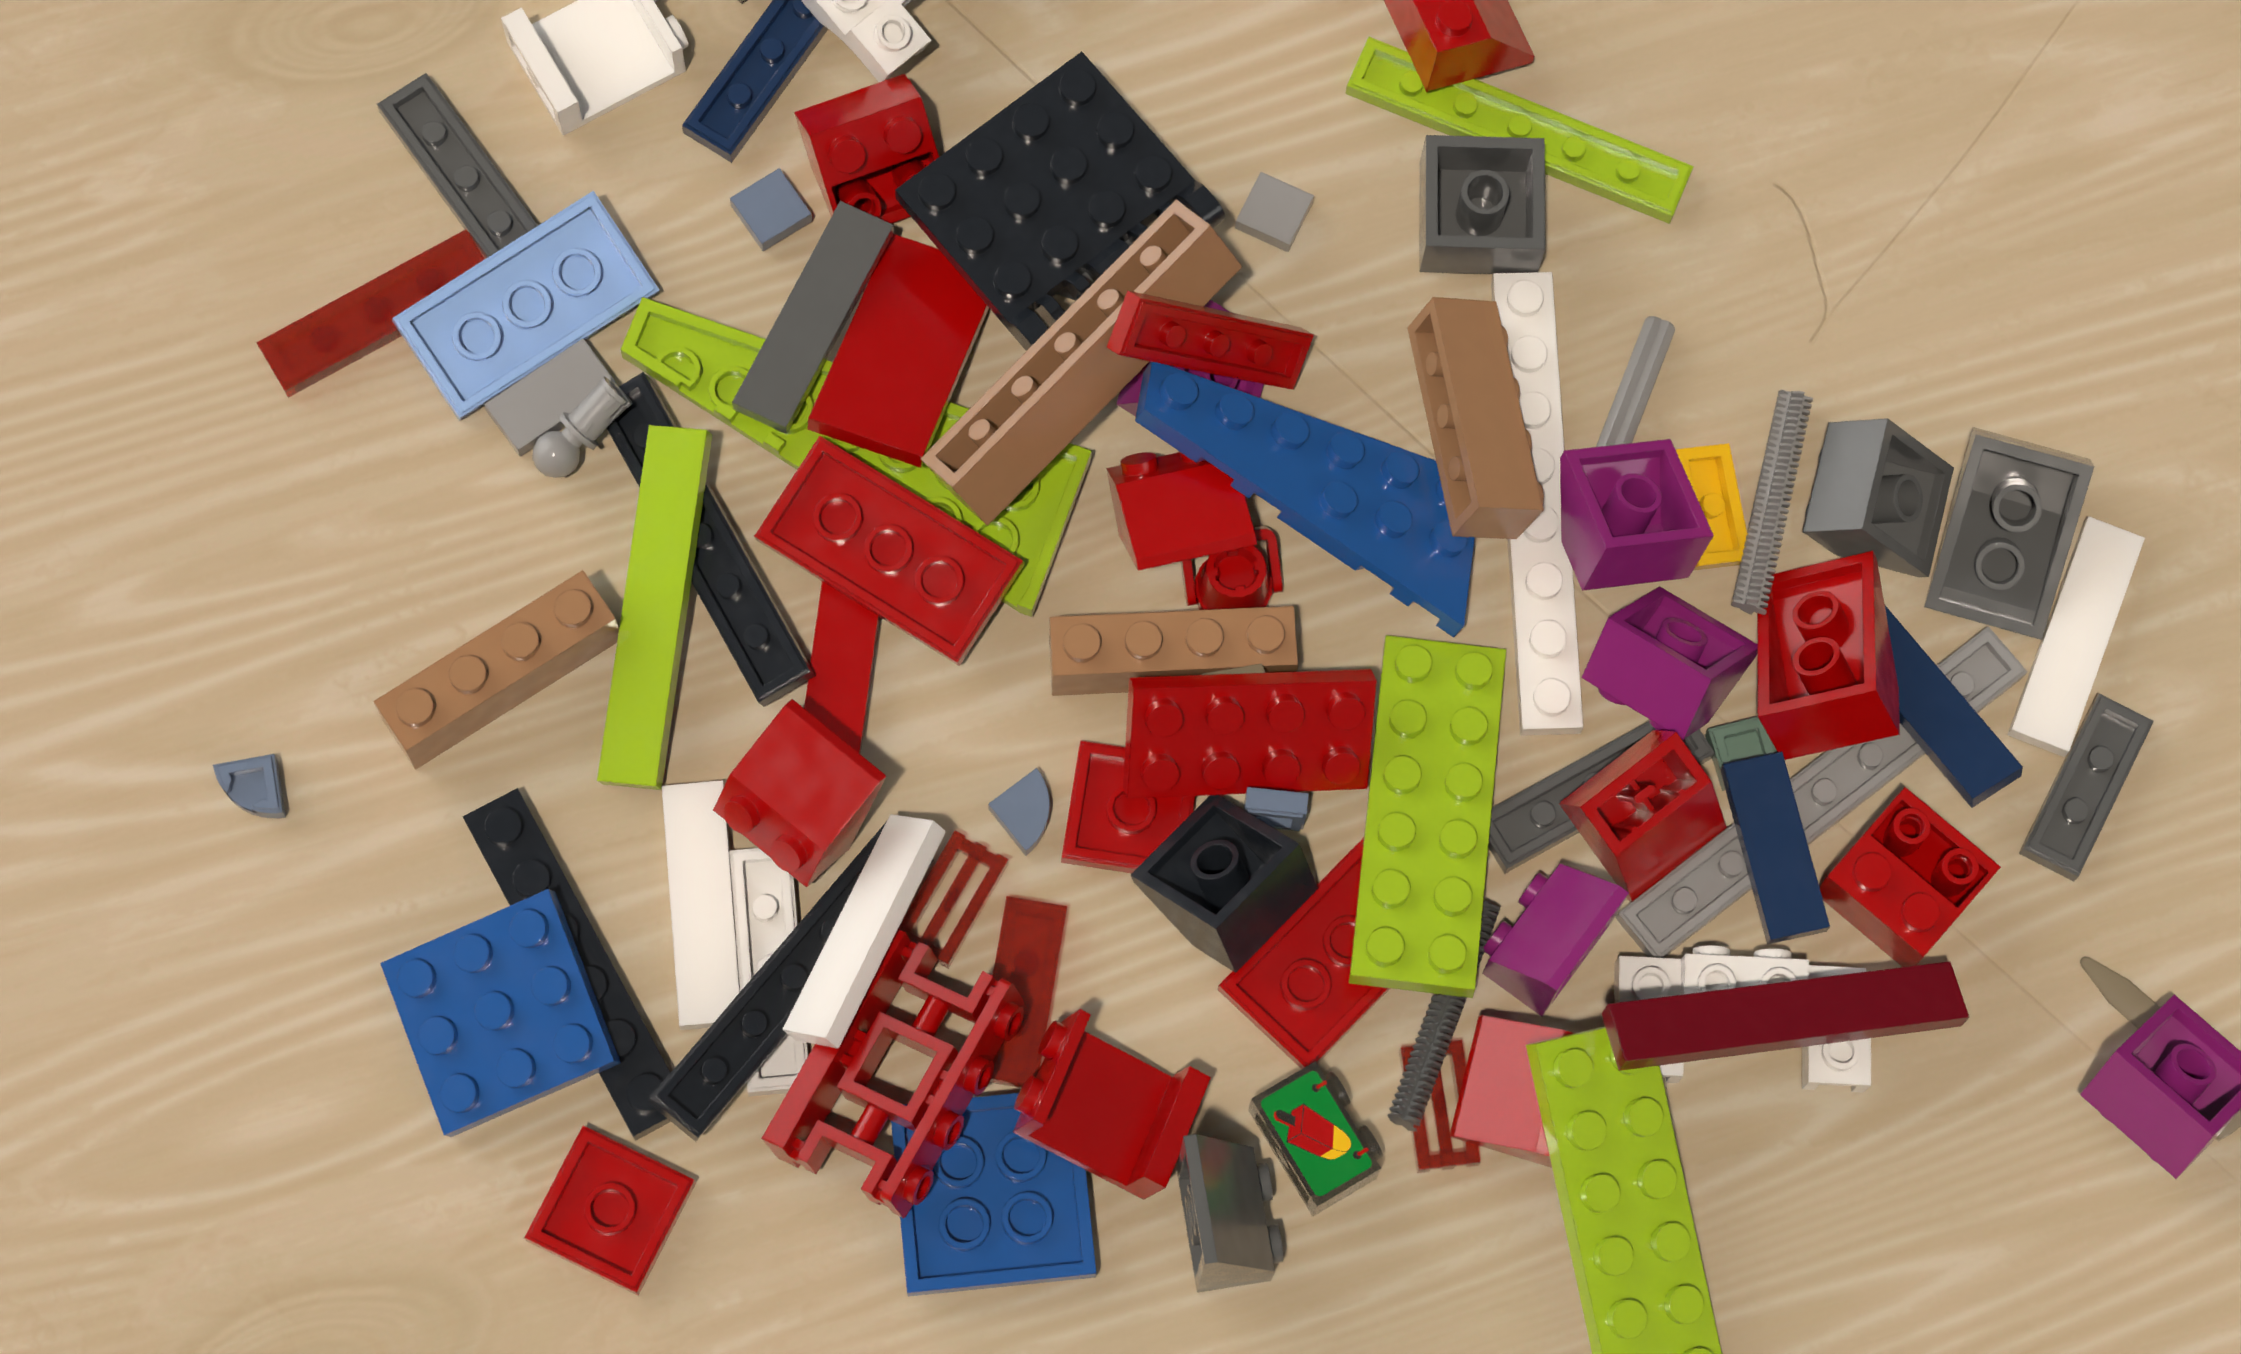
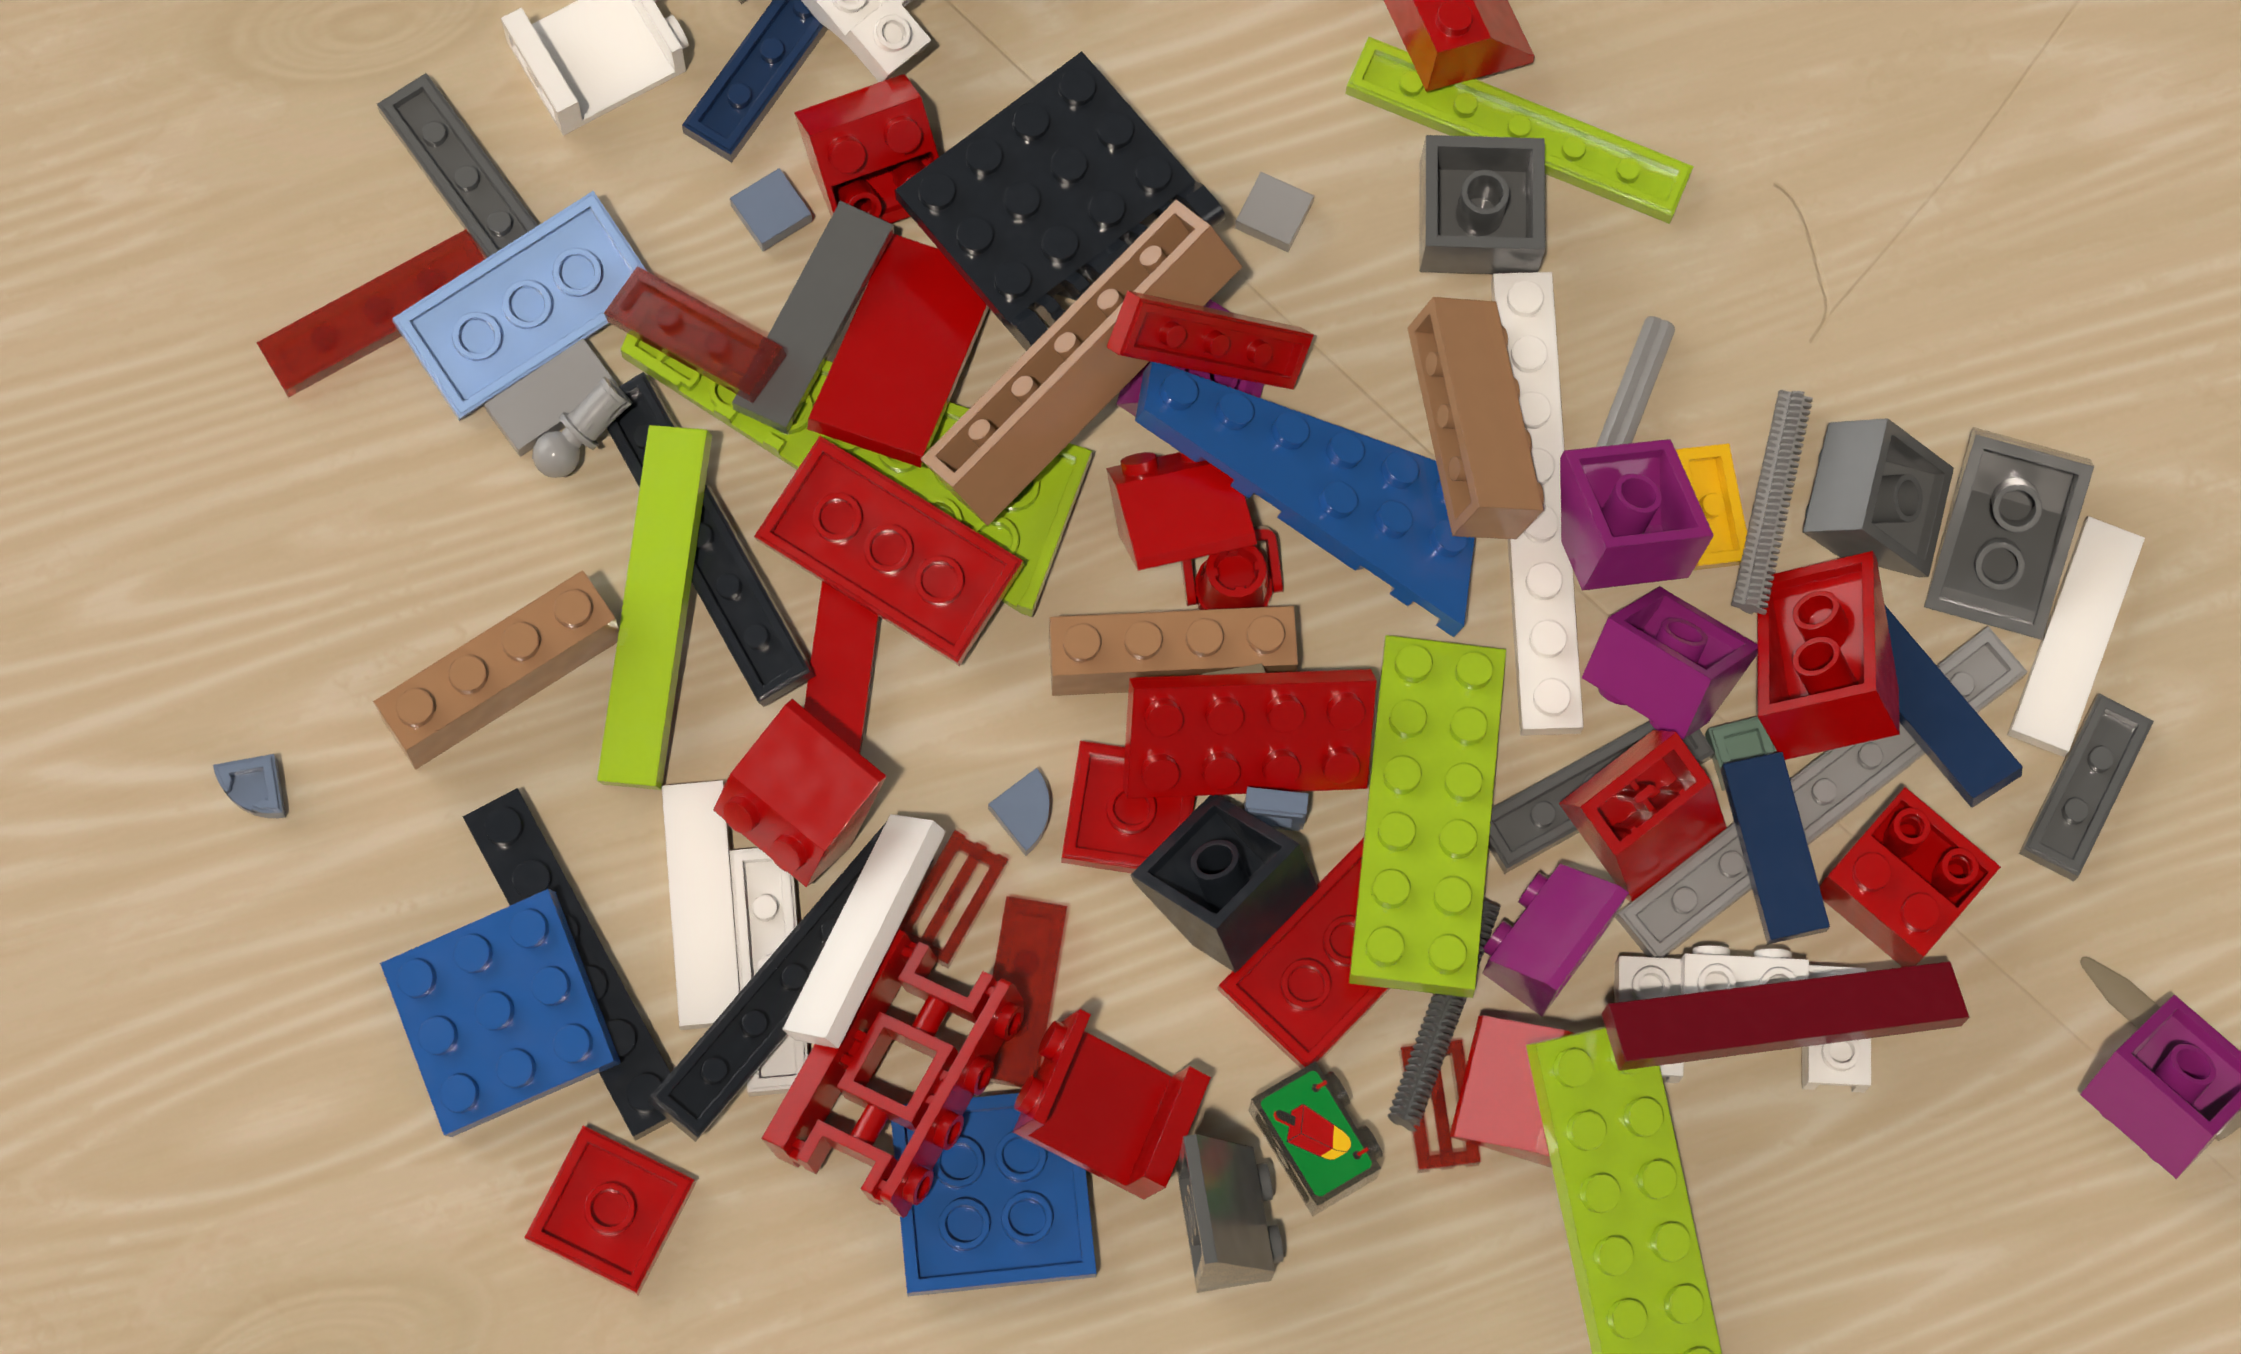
none -> clear red tile [603,266,787,403]

